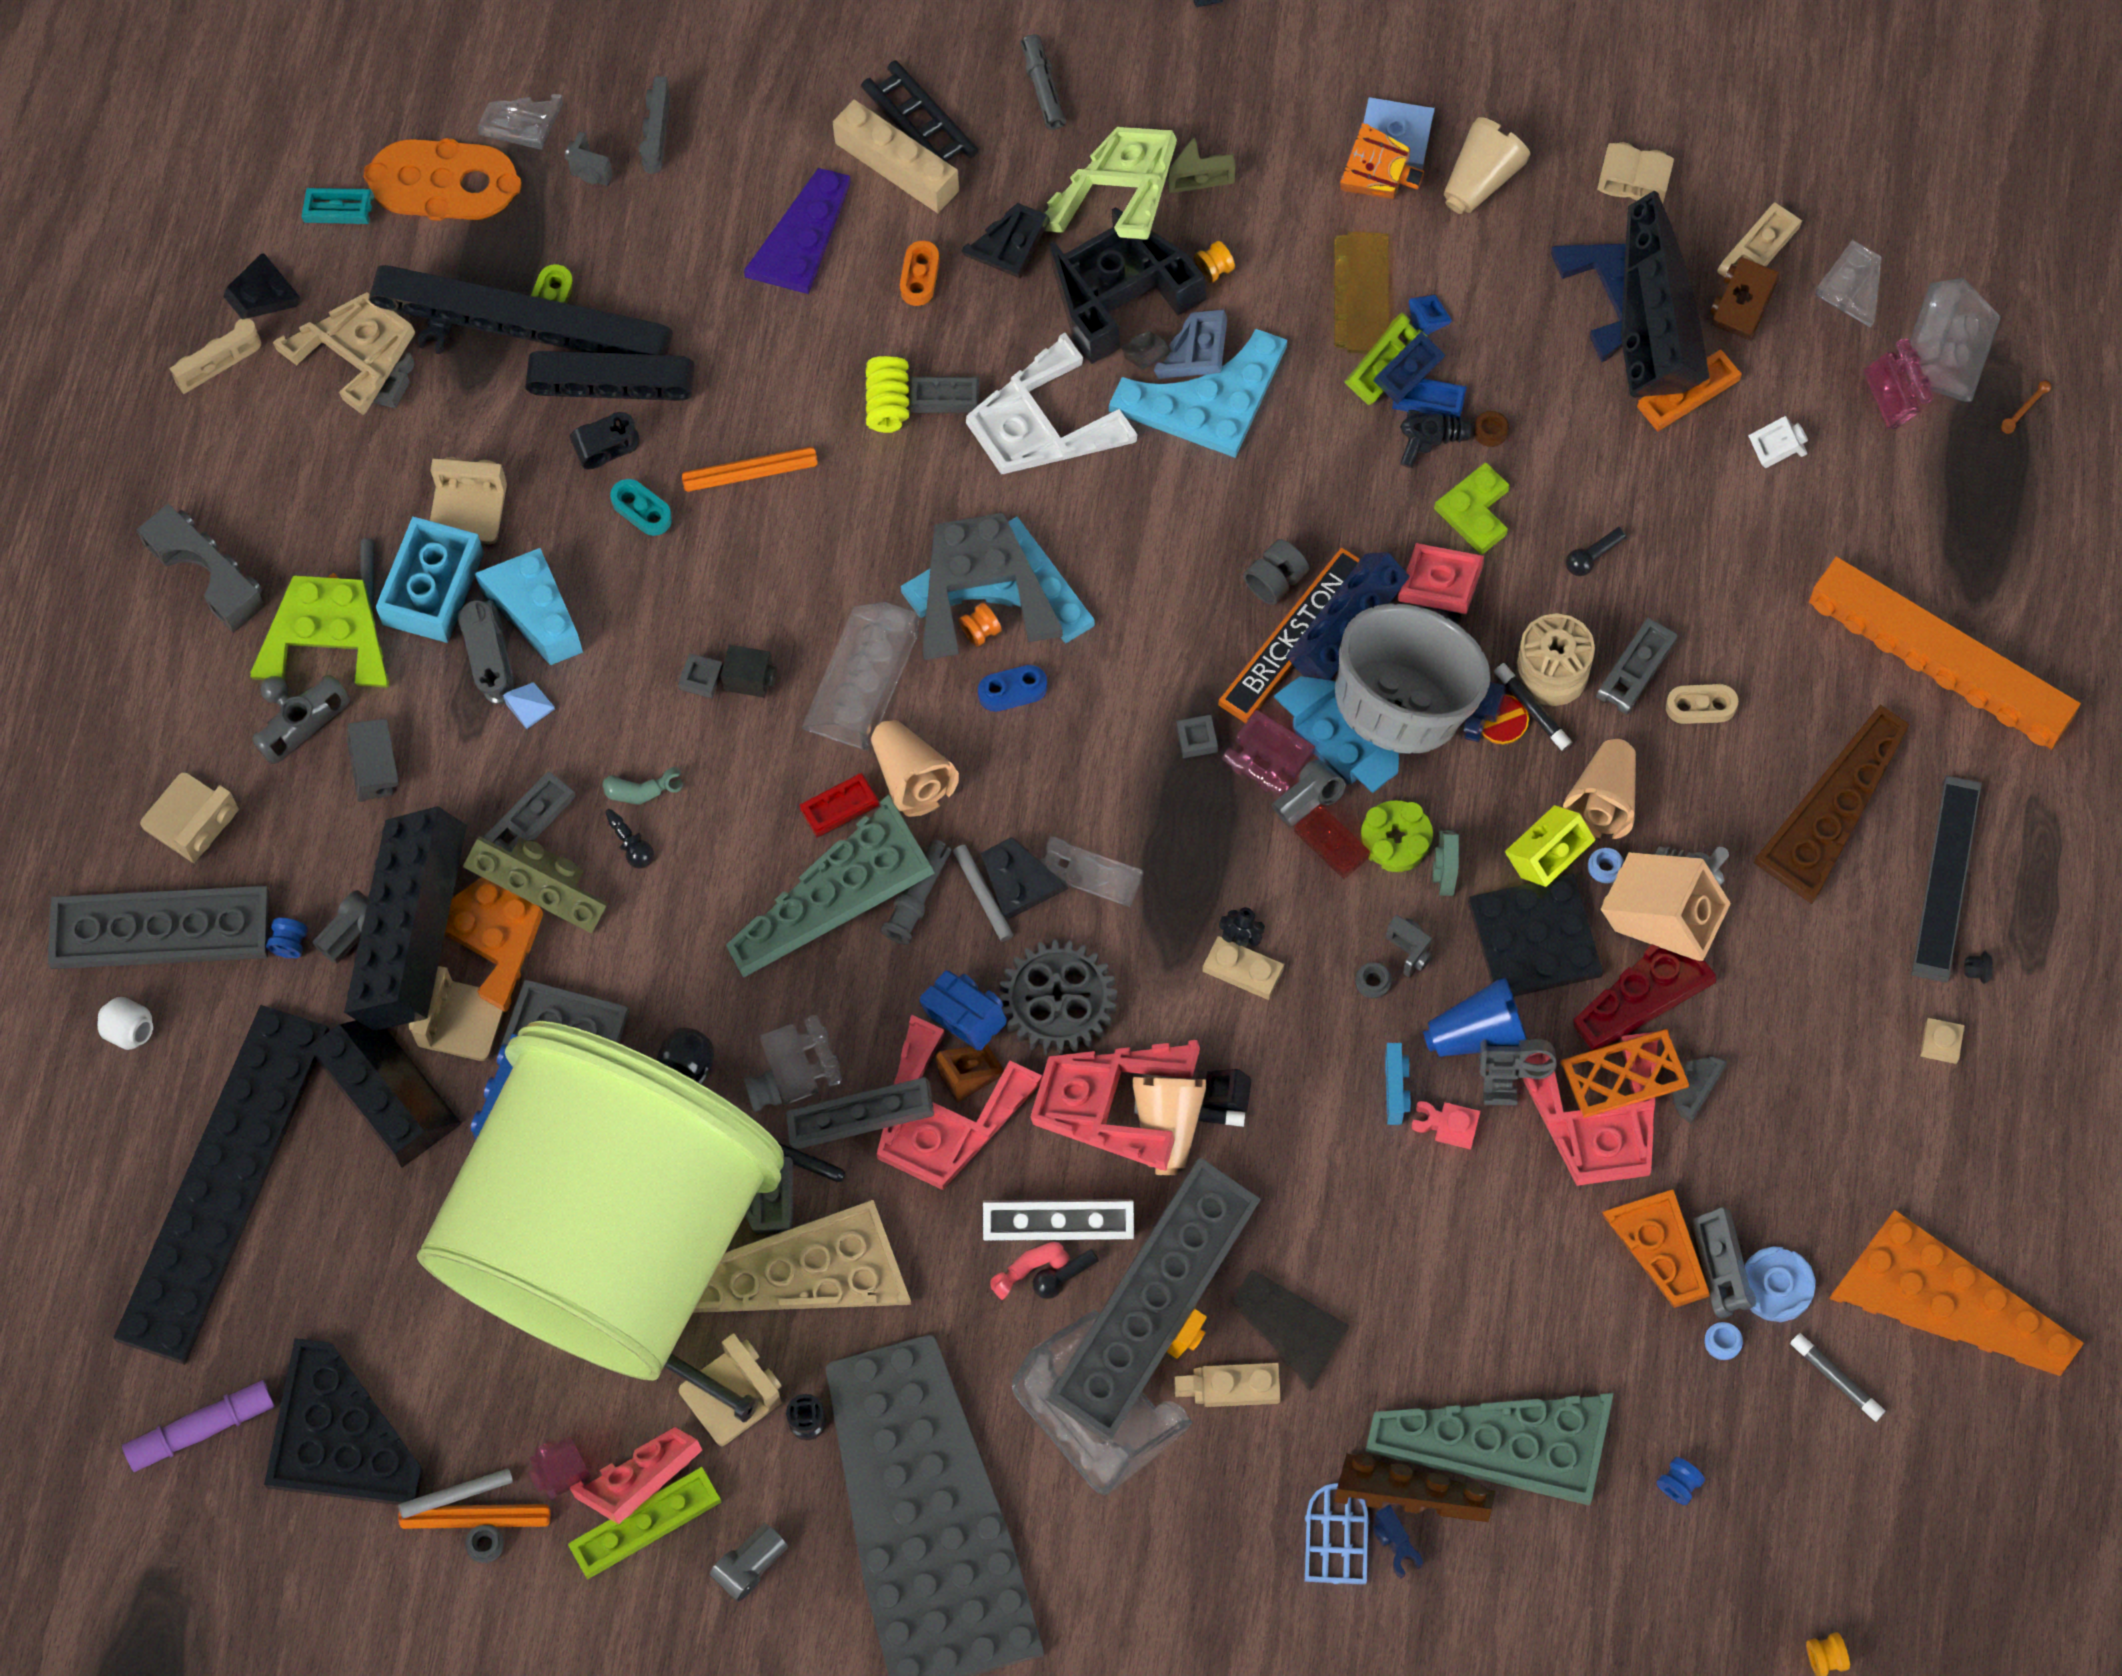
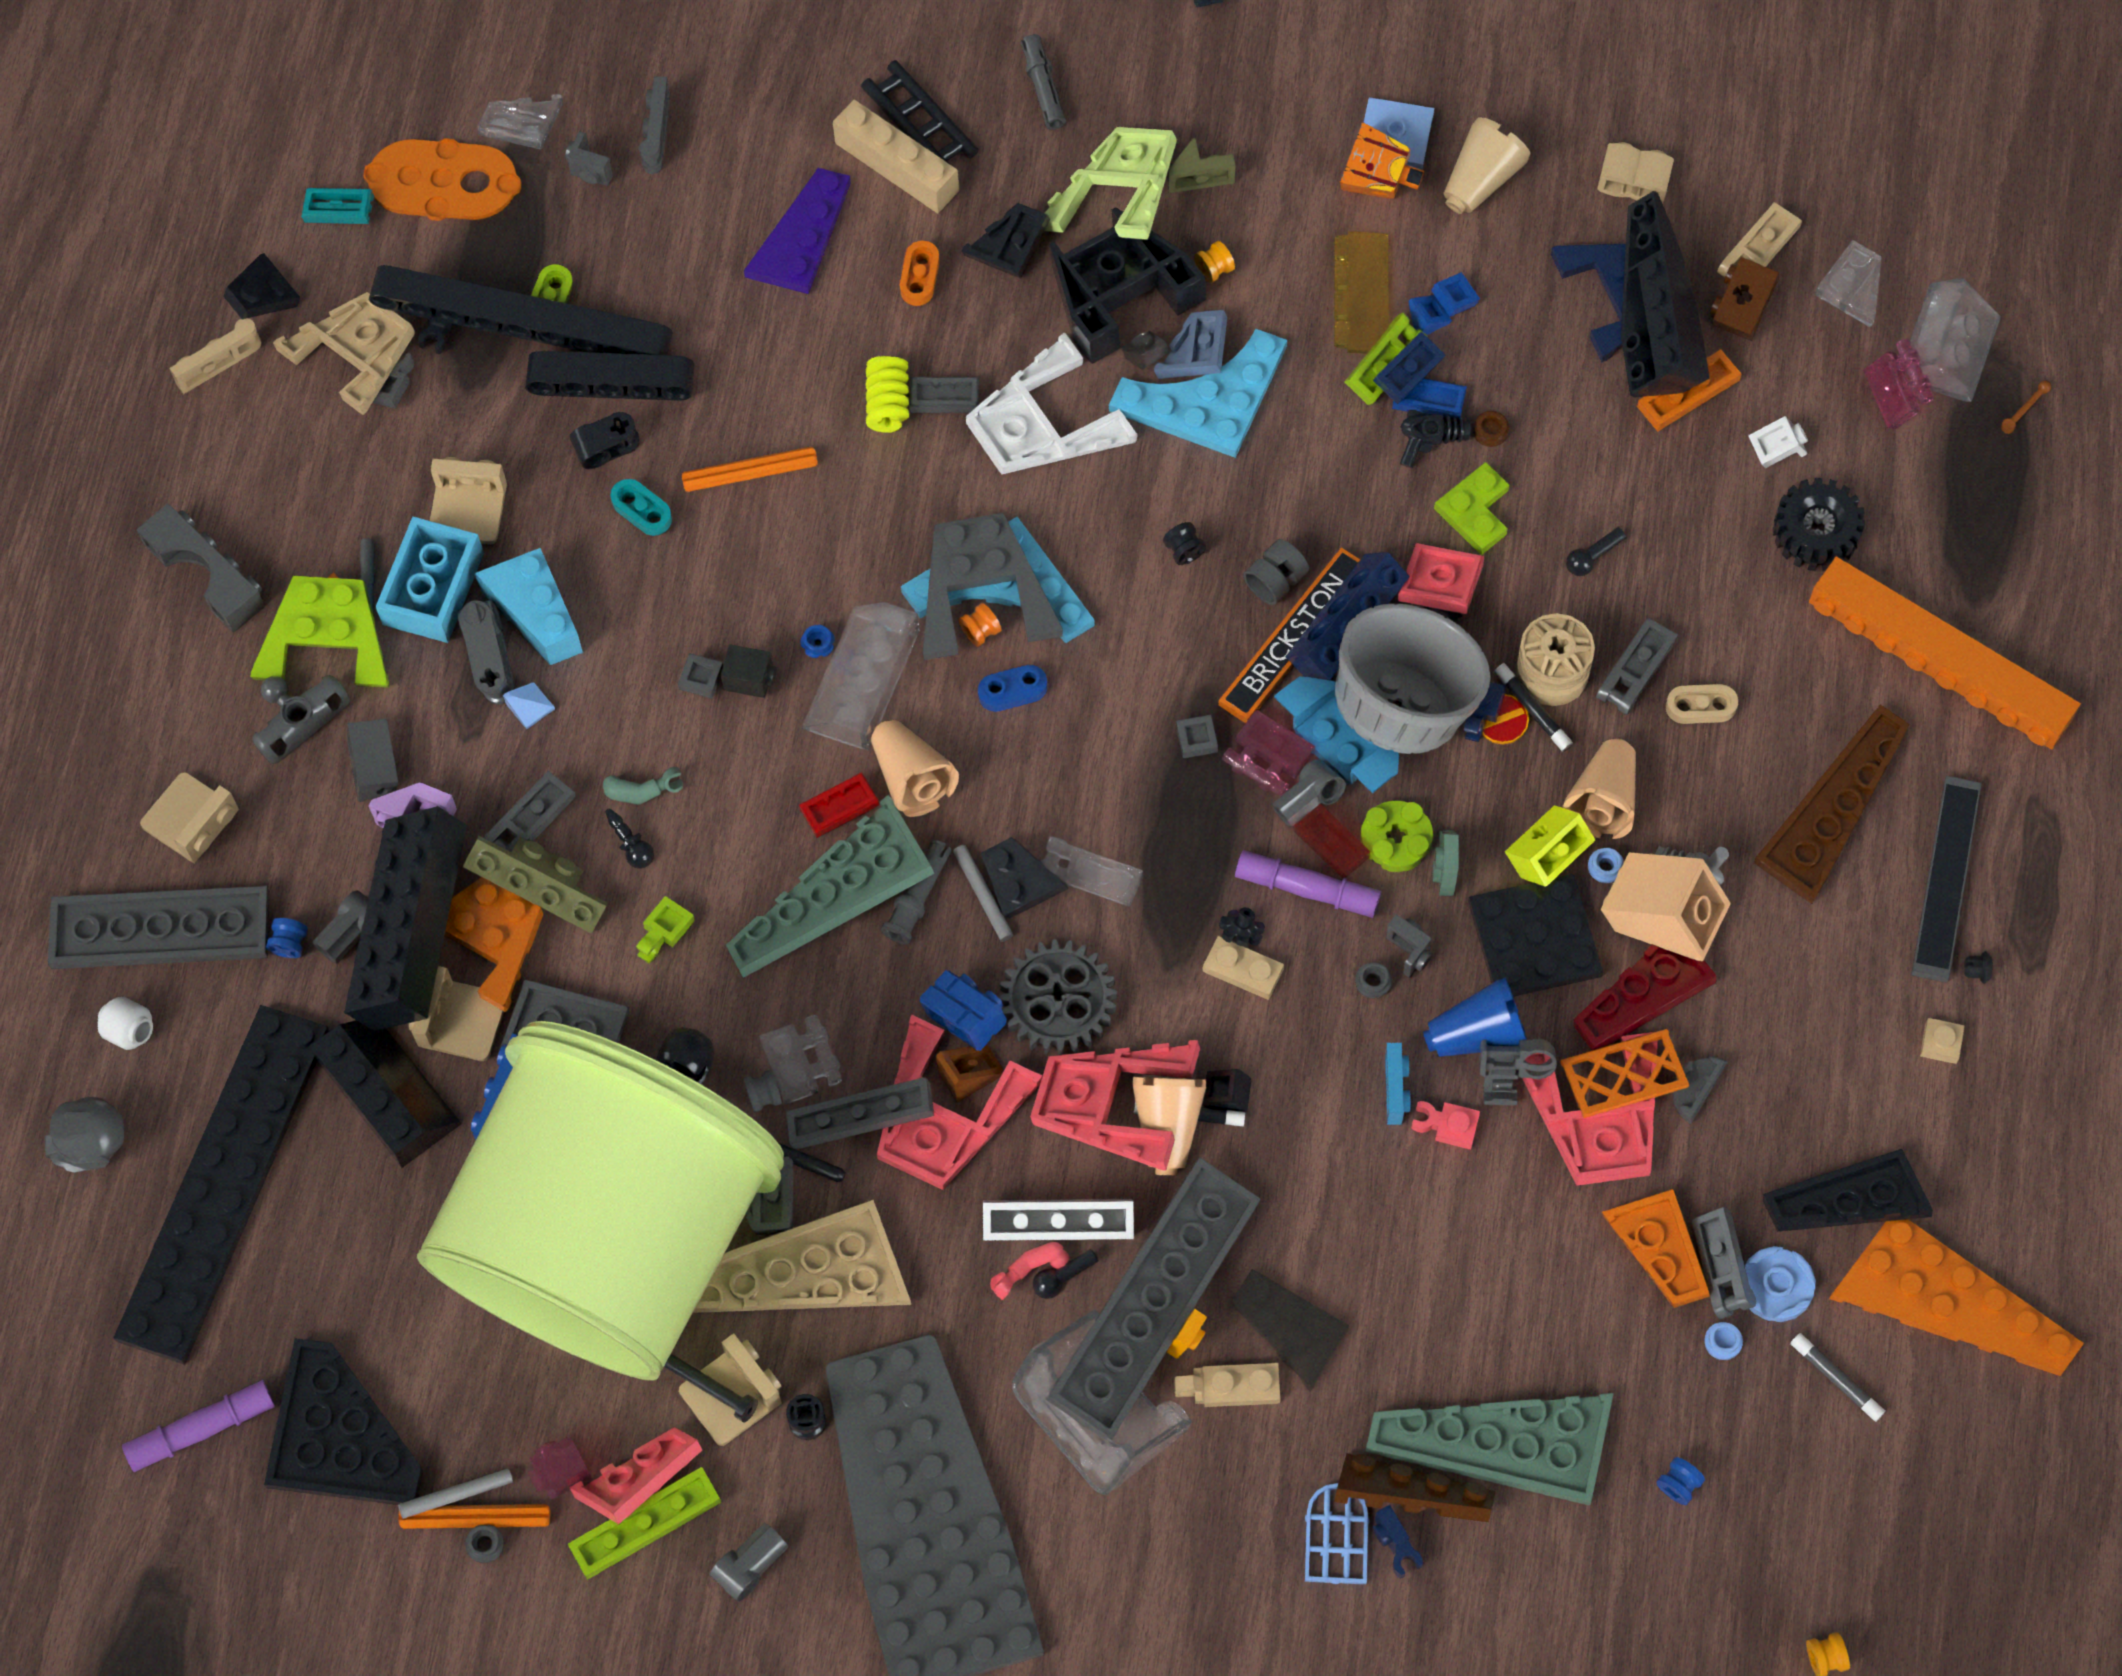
none -> dark grey helmet [45,1097,125,1173]
none -> lavender slope [369,782,457,828]
none -> lime plate [636,896,695,964]
none -> blue plate [800,625,835,658]
none -> black wheel [1163,522,1206,565]
none -> medium lavender piece [1235,850,1382,918]
none -> blue plate [1431,272,1480,317]
none -> black wing [1763,1149,1933,1232]
none -> black bush [1772,478,1865,571]

